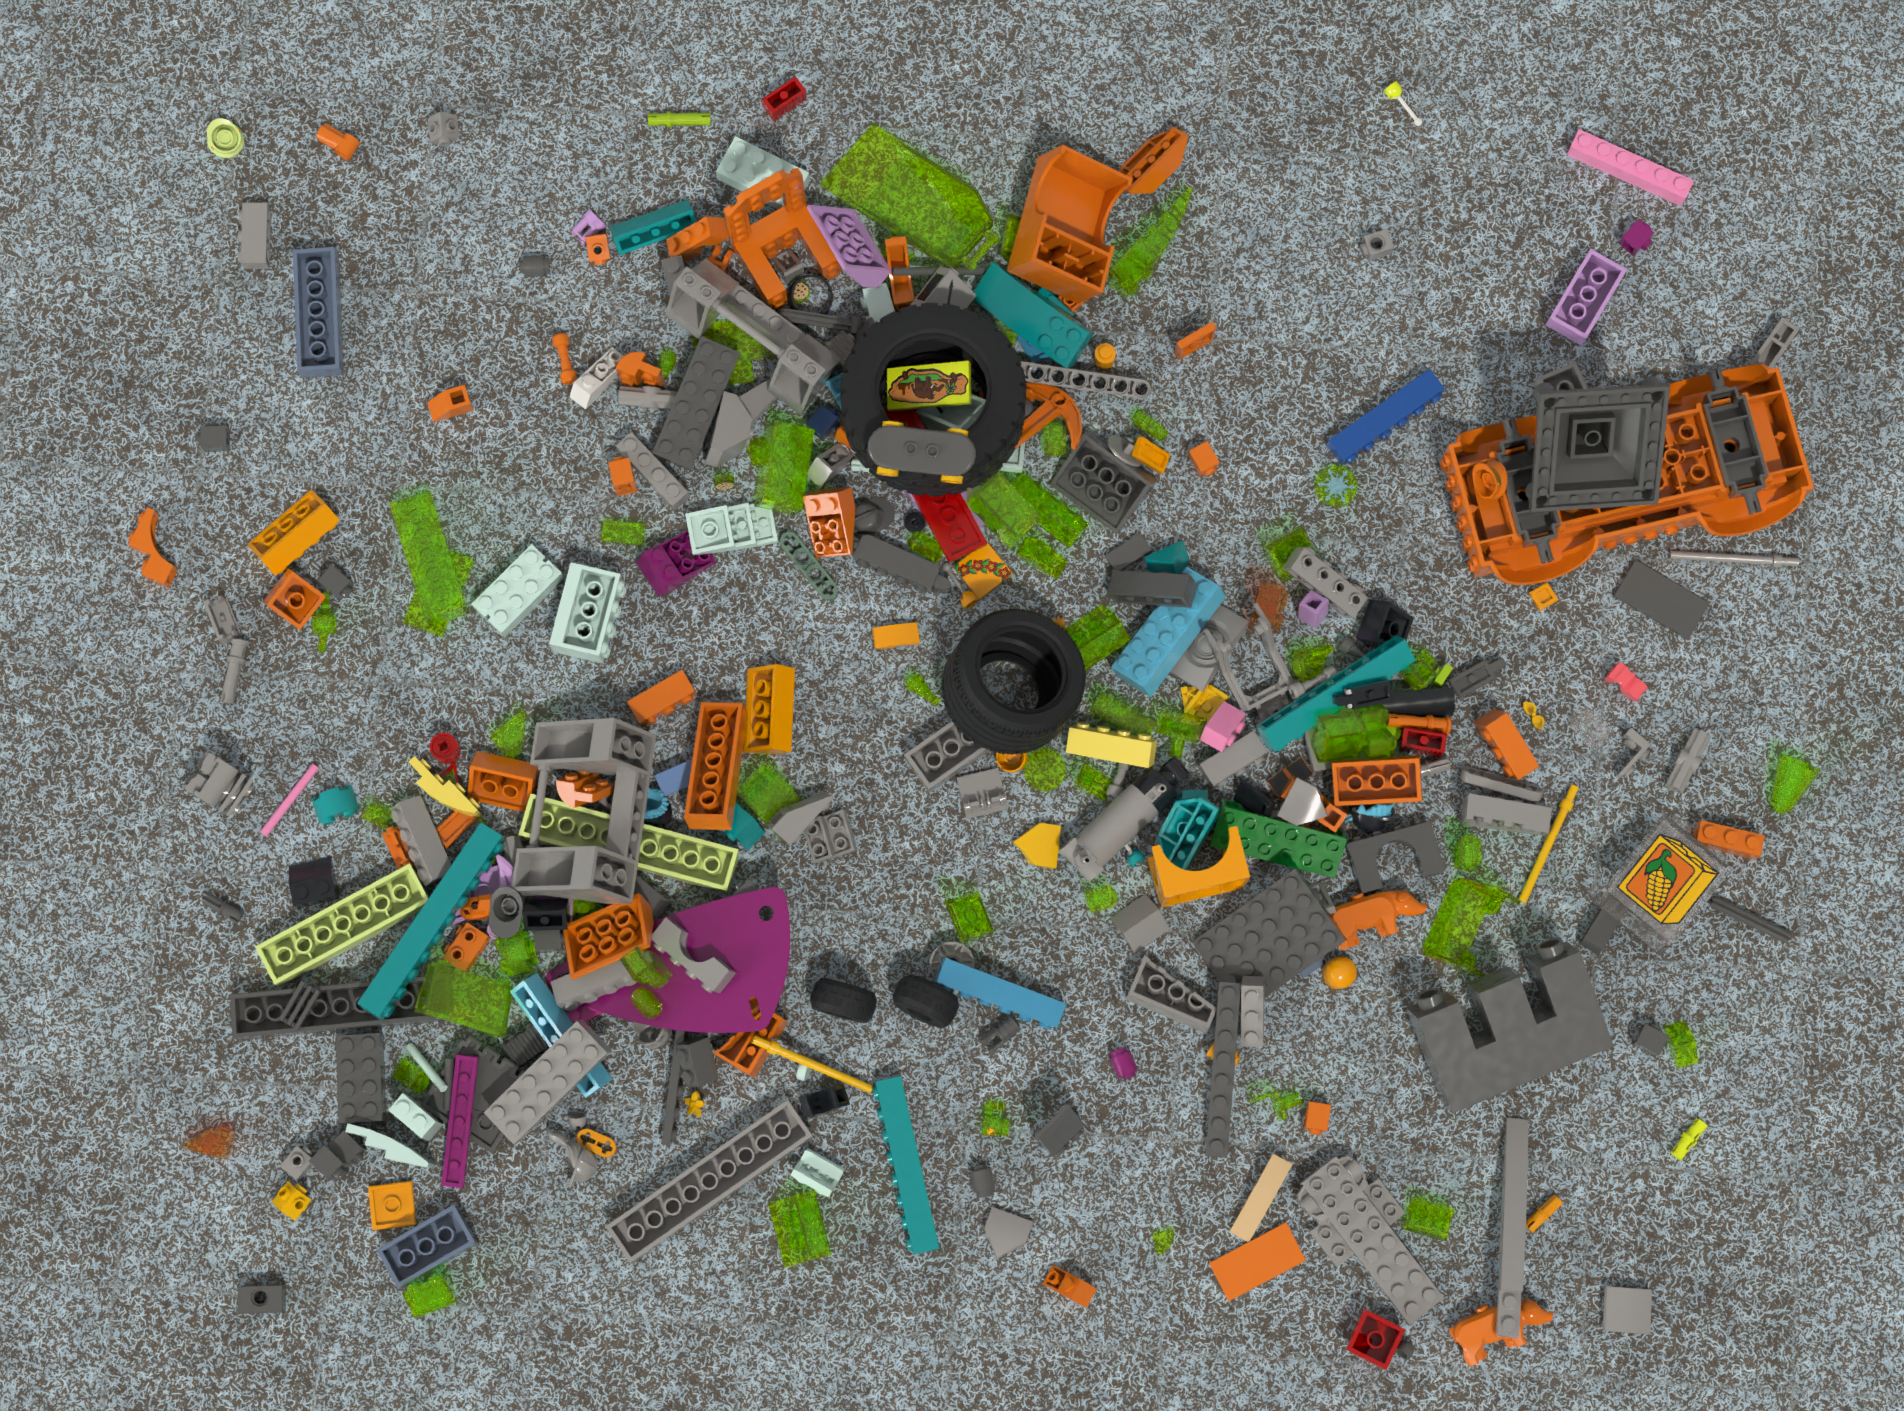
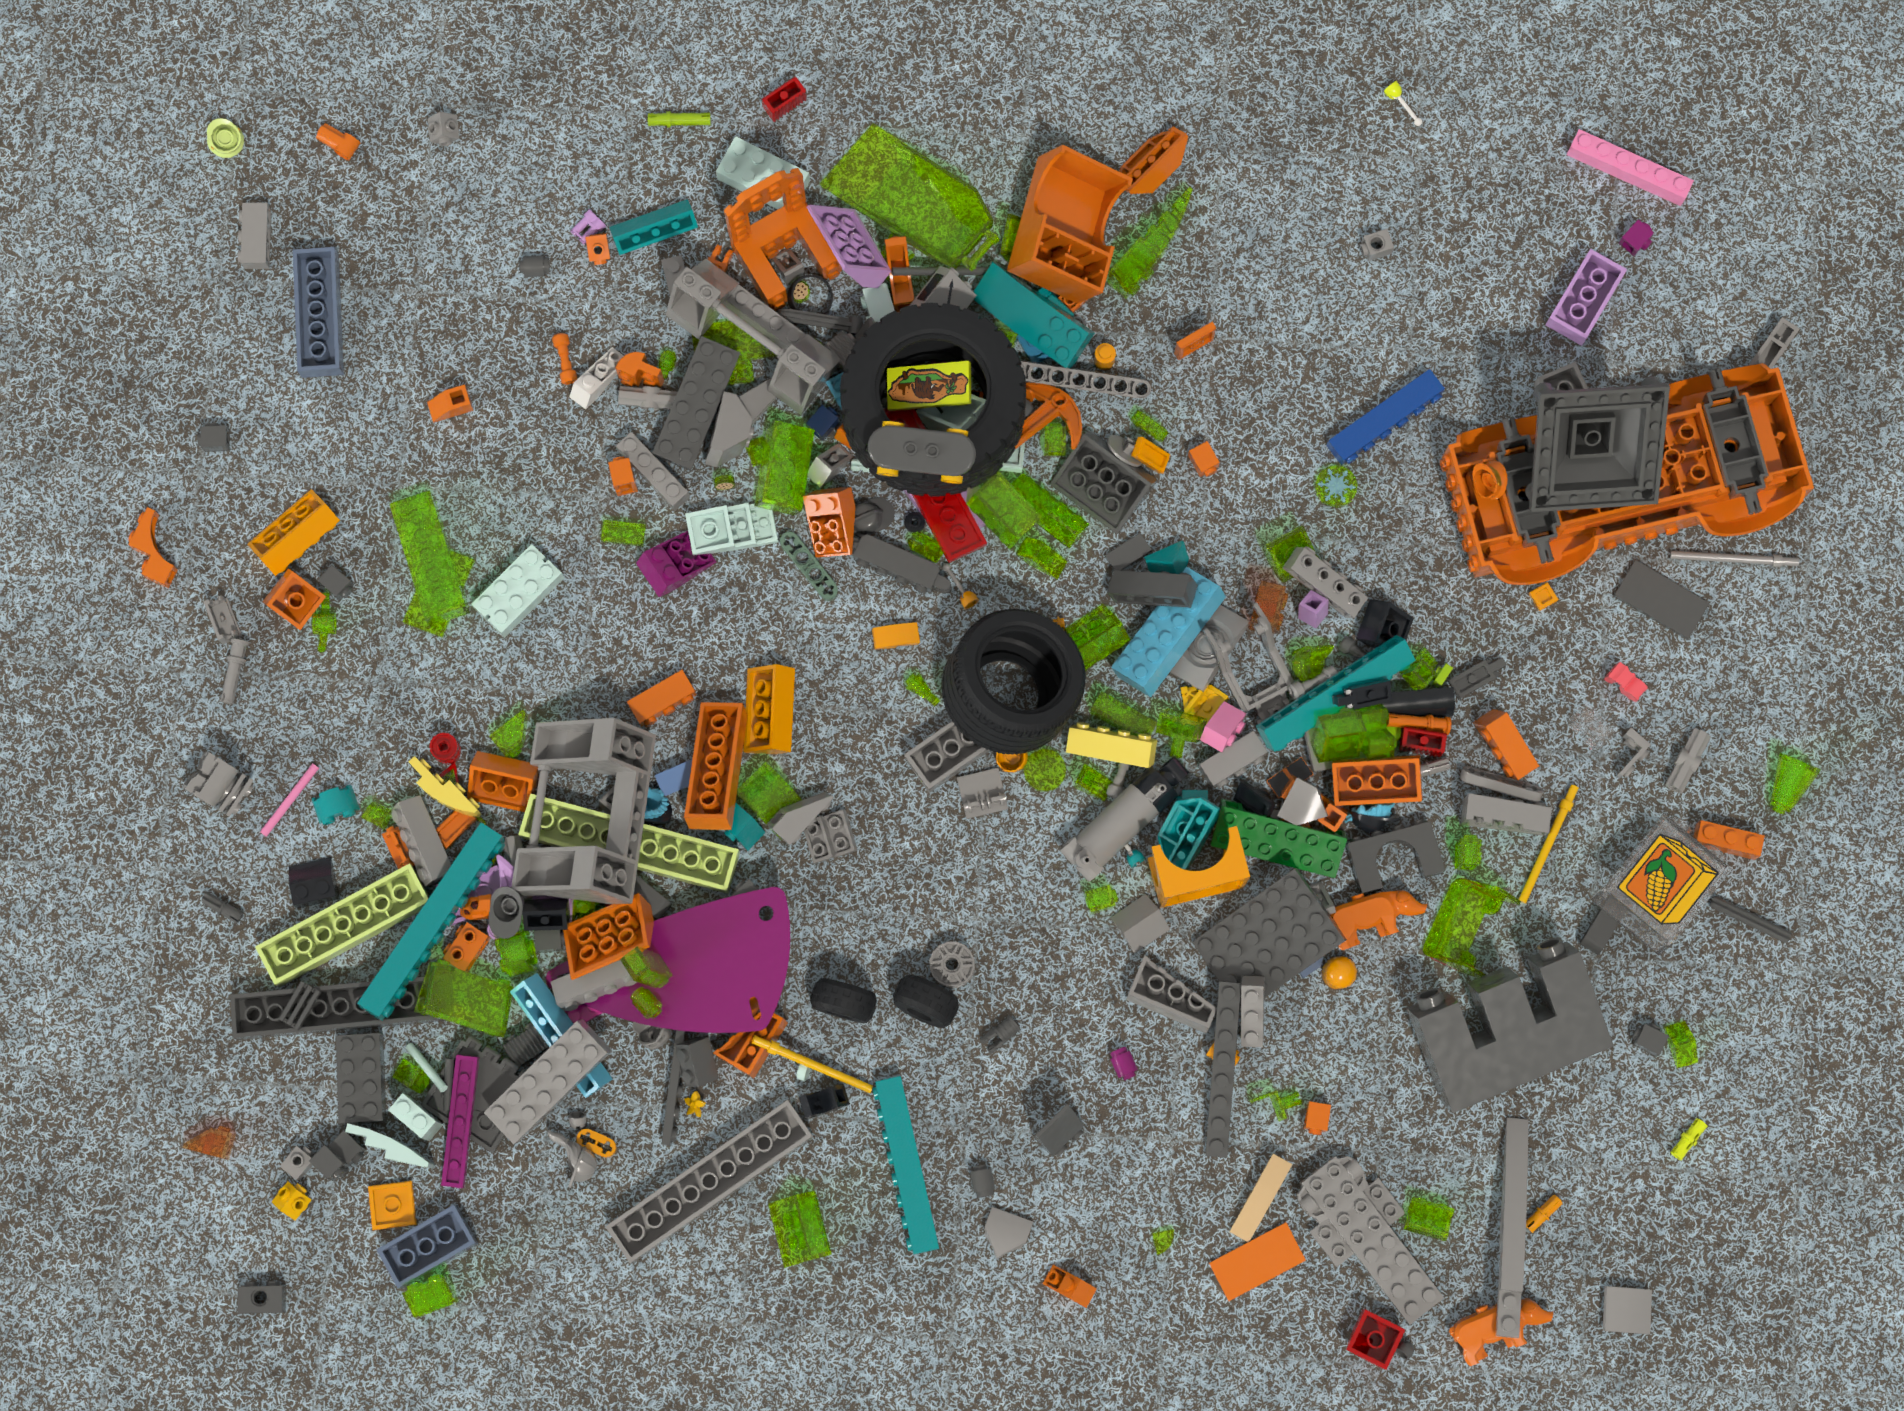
light aqua brick [549,562,627,664] -> none
orange brick [556,771,615,808] -> none
light grey arch [651,917,736,994] -> none
orange arch [666,216,729,261] -> none
light aqua bracket [790,1148,844,1197] -> none
dark azure brick [933,957,1066,1030] -> none
clear neon green slope [945,892,995,945] -> none
light orange tile [953,542,1013,601] -> none
clear neon green piece [981,1100,1010,1137] -> none
yellow slope [1013,823,1061,869] -> none
yellow piece [1522,701,1545,731] -> none

